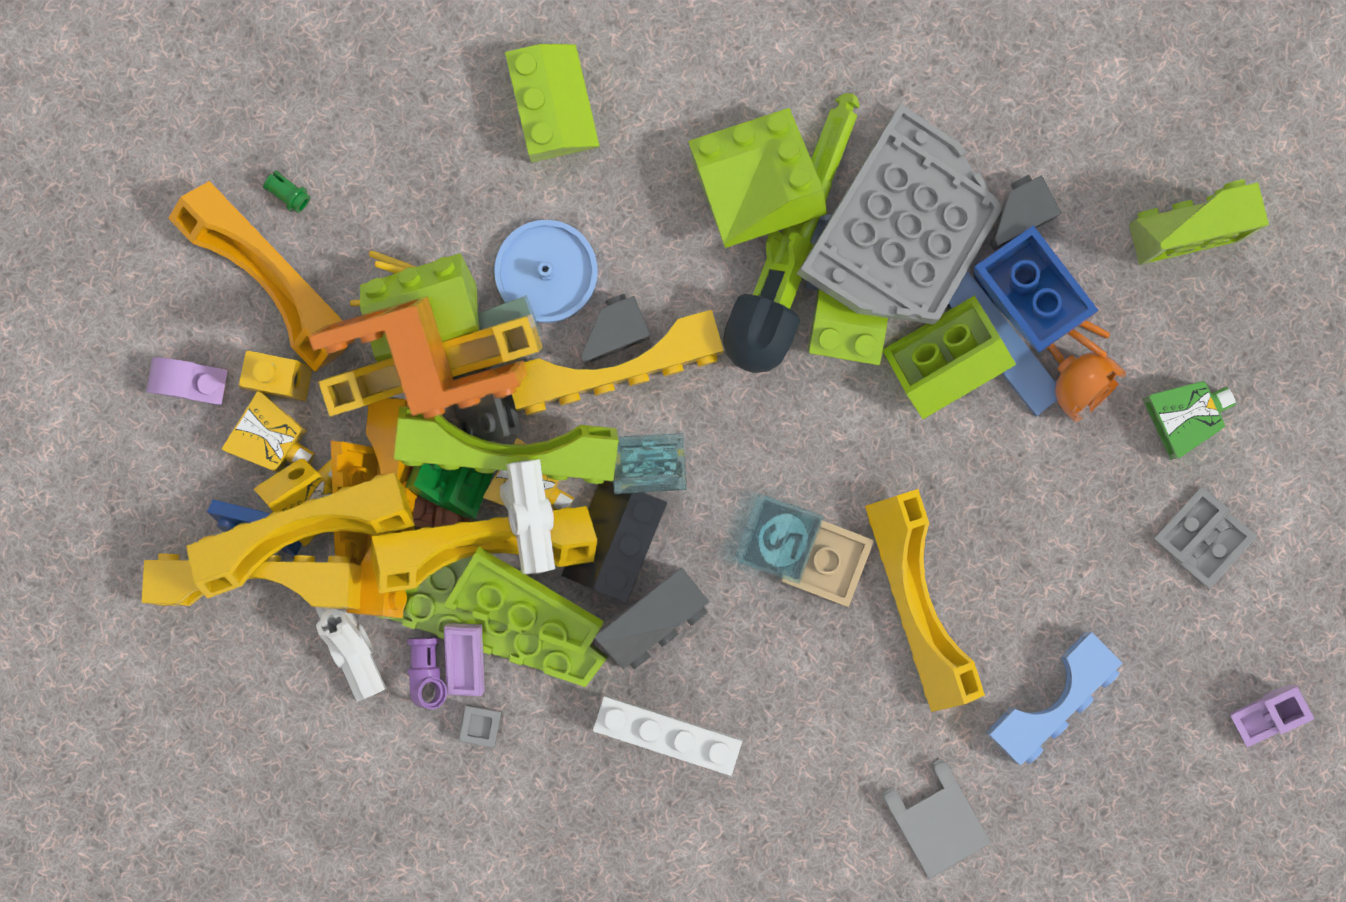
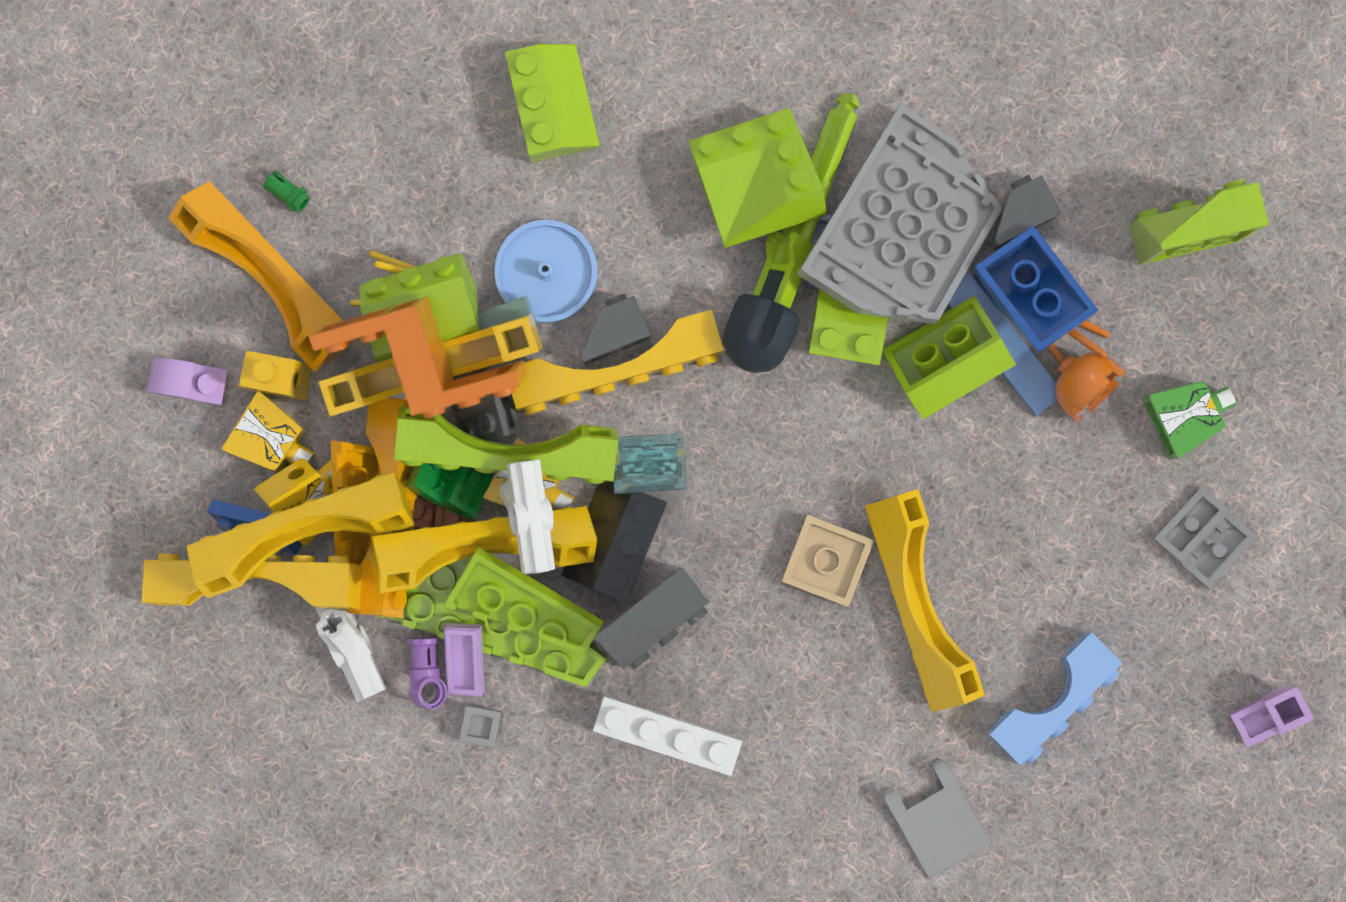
clear light blue slope [734,493,824,584] -> none

